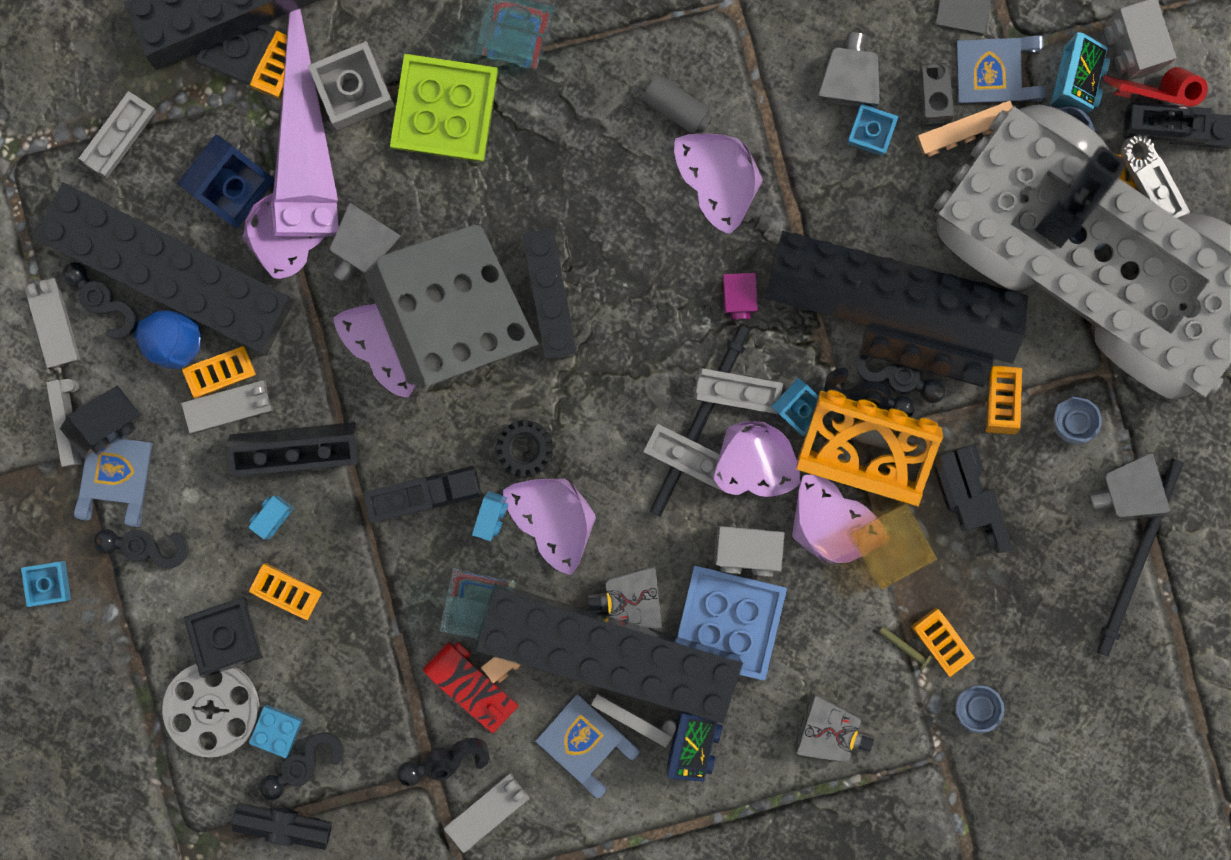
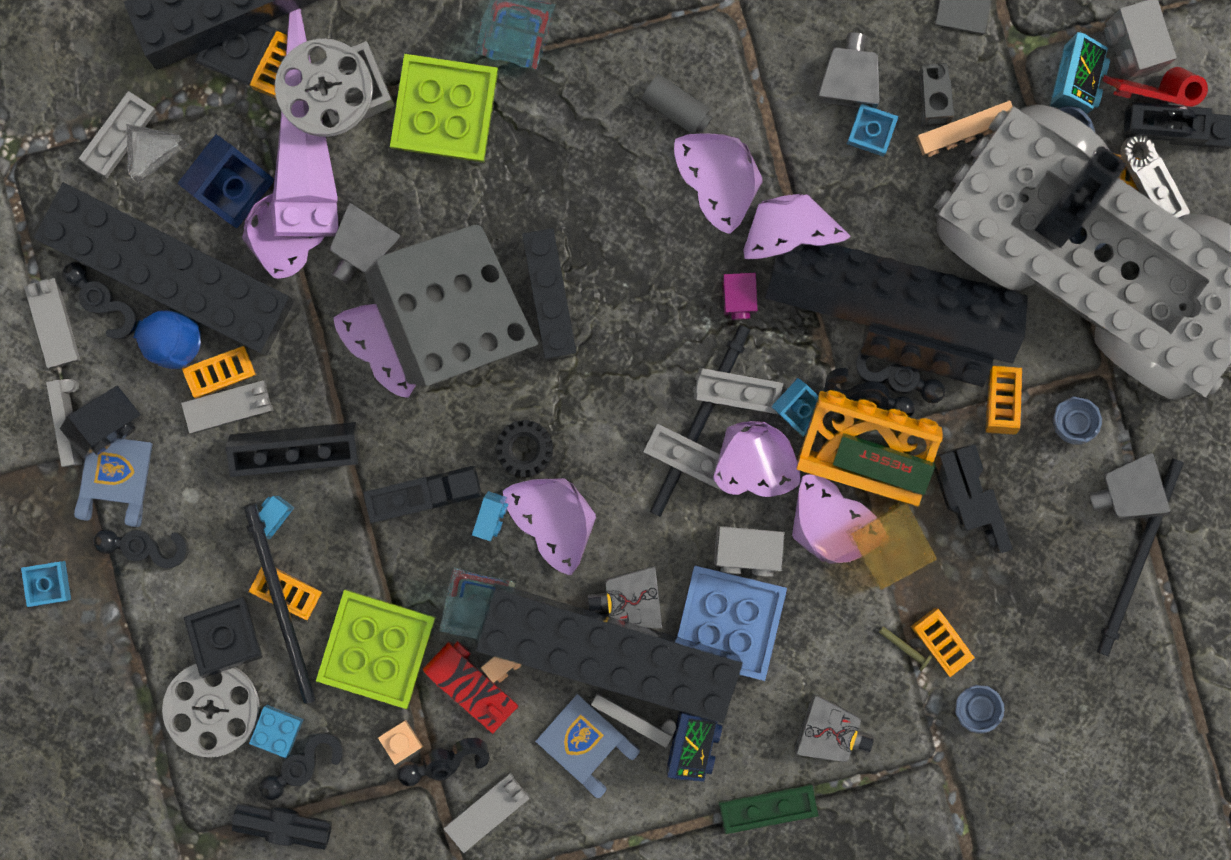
sand blue flag [957,36,1045,104] -> none
none -> clear slope [126,124,188,183]
none -> black bar [244,503,316,704]
none -> light grey wedge [275,39,373,137]
none -> lime plate [316,589,436,709]
none -> light nougat plate [378,720,423,764]
none -> dark green tile [719,783,818,834]
none -> lavender piece [743,194,851,259]
none -> dark green tile [833,433,935,495]

